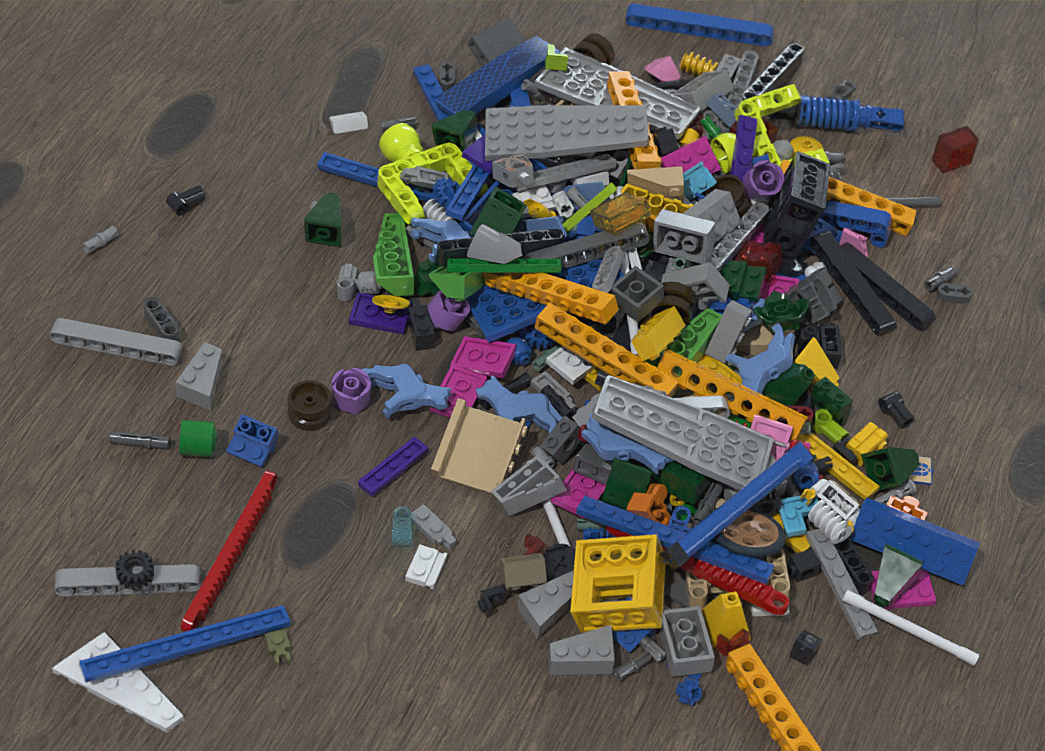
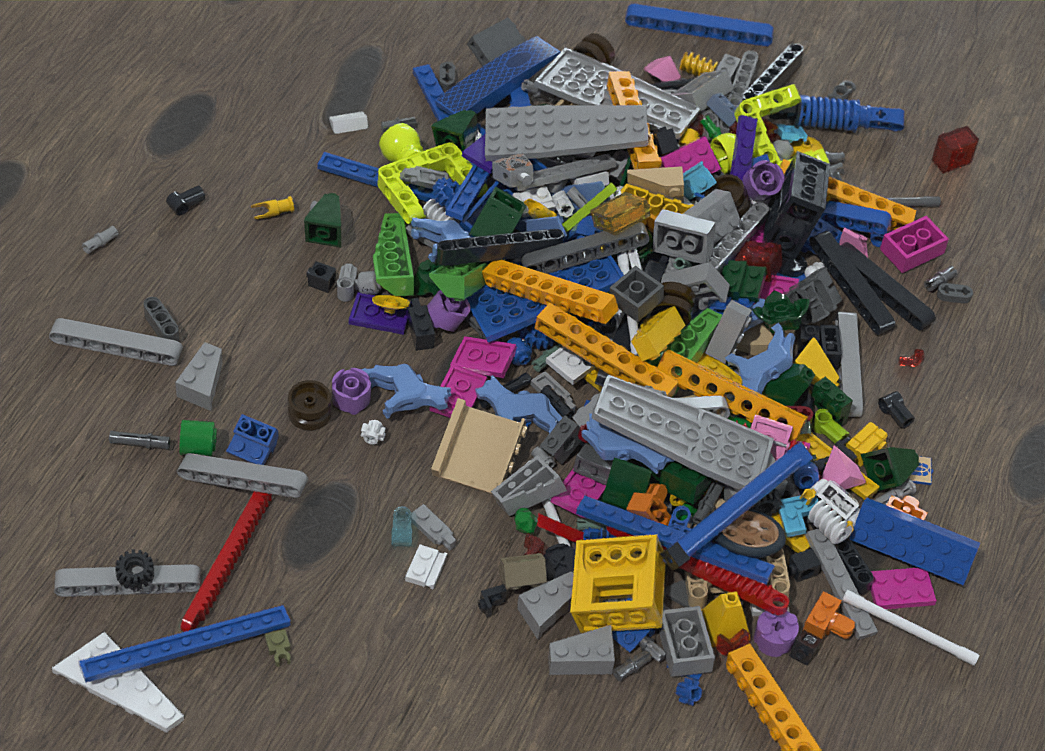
dark purple plate [358,437,428,497] -> none
green tile [447,259,561,273] -> none
light grey panel [467,224,523,264] -> none
lime panel [545,45,568,71] -> none
light grey beam [592,246,625,293] -> none
slope [873,544,923,608] -> none
none -> light grey beam [177,453,308,498]
none -> yellow piece [251,196,294,219]
none -> black brick [306,261,336,293]
none -> white gear [361,420,386,444]
none -> green rock [514,508,538,535]
none -> red sticker [537,513,583,543]
none -> medium lavender brick [754,610,799,657]
none -> medium azure plate [776,124,807,143]
none -> orange brick [803,591,855,639]
none -> bright pink slope [821,445,866,489]
none -> light grey beam [835,311,863,417]
none -> dark pink brick [880,216,949,273]
none -> clear red arm [898,349,925,367]

